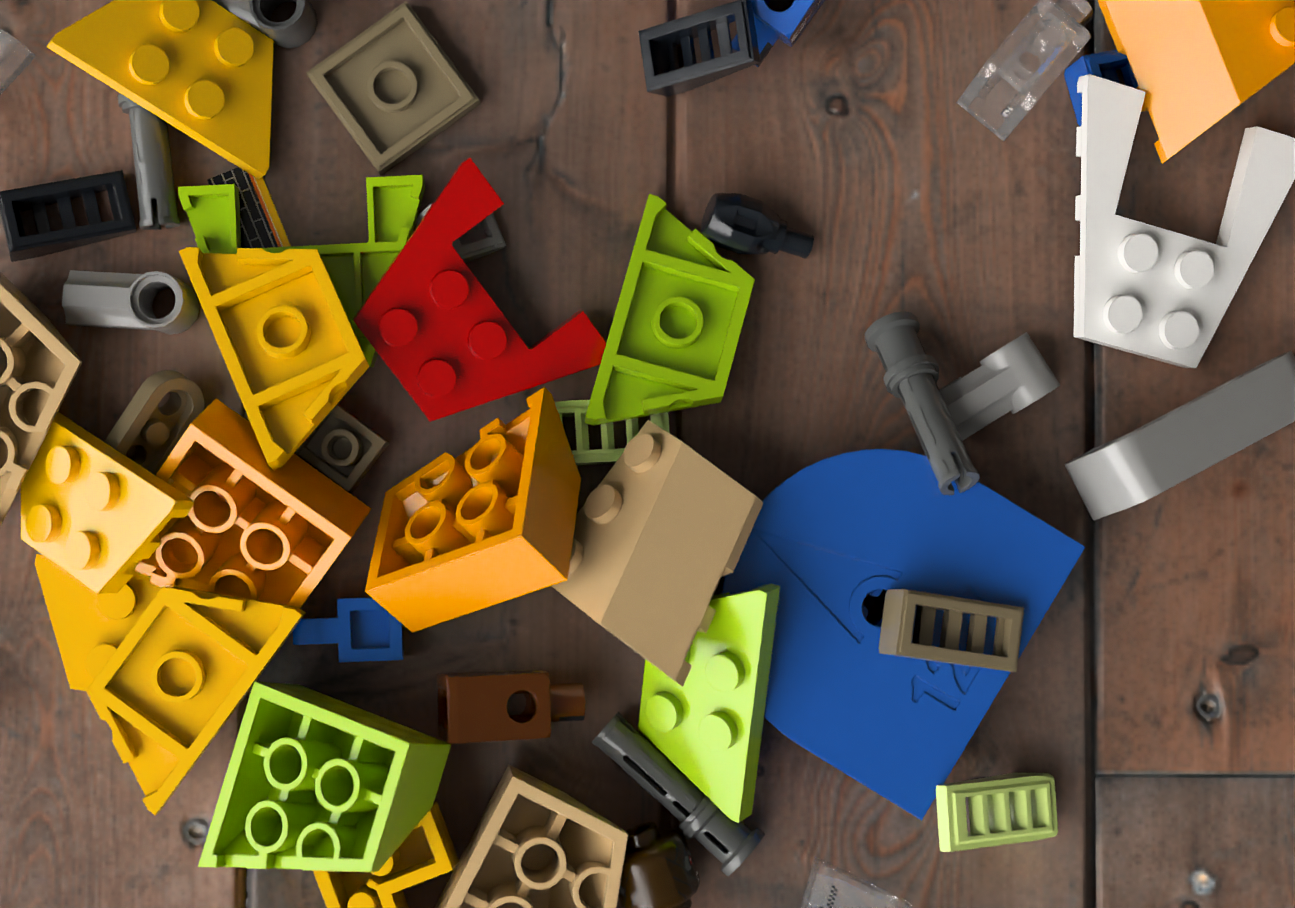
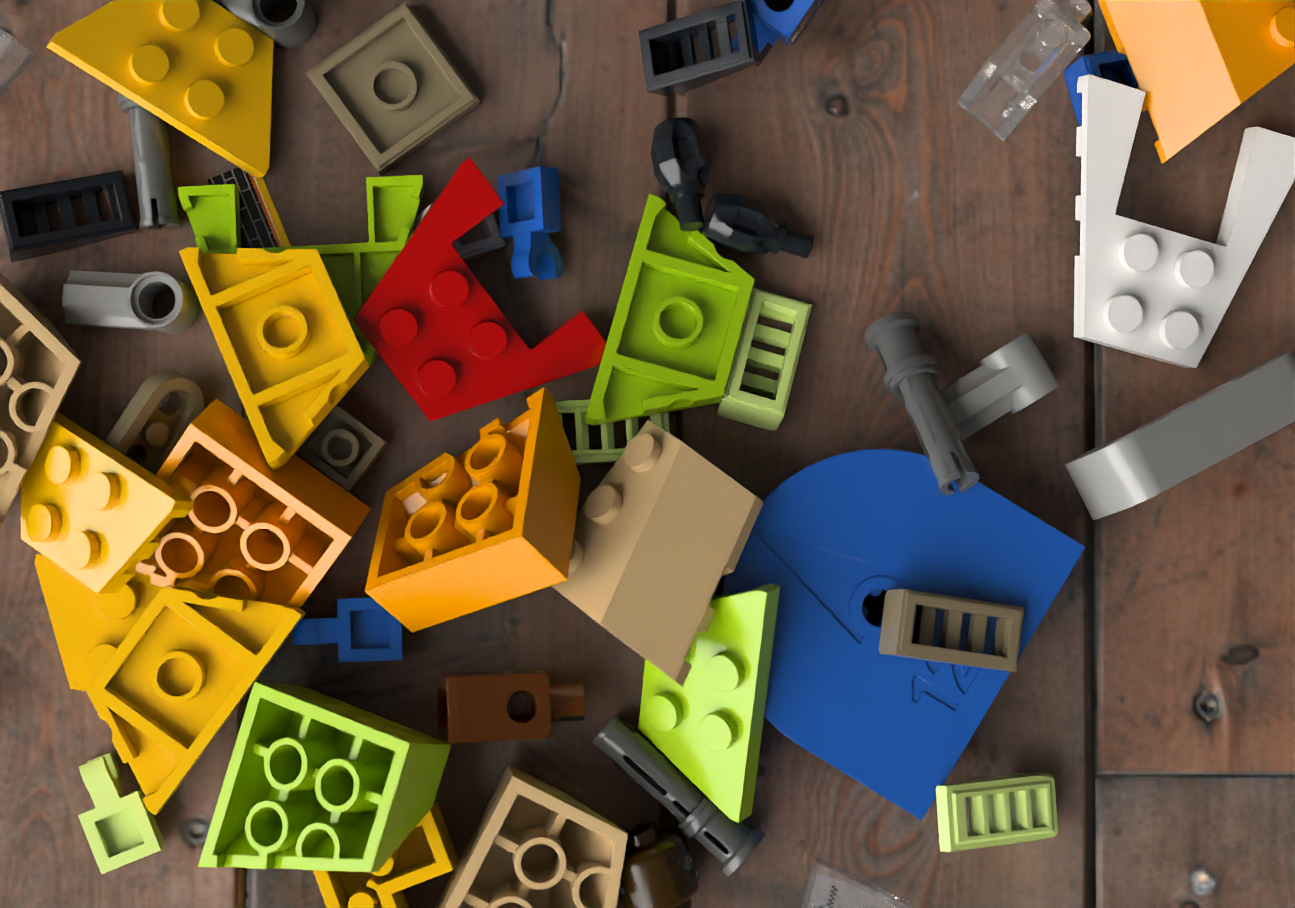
none -> yellowish green plate [78,752,166,874]
none -> blue plate [497,166,563,281]
none -> black piece [651,117,711,231]
none -> yellowish green slope [717,288,812,431]

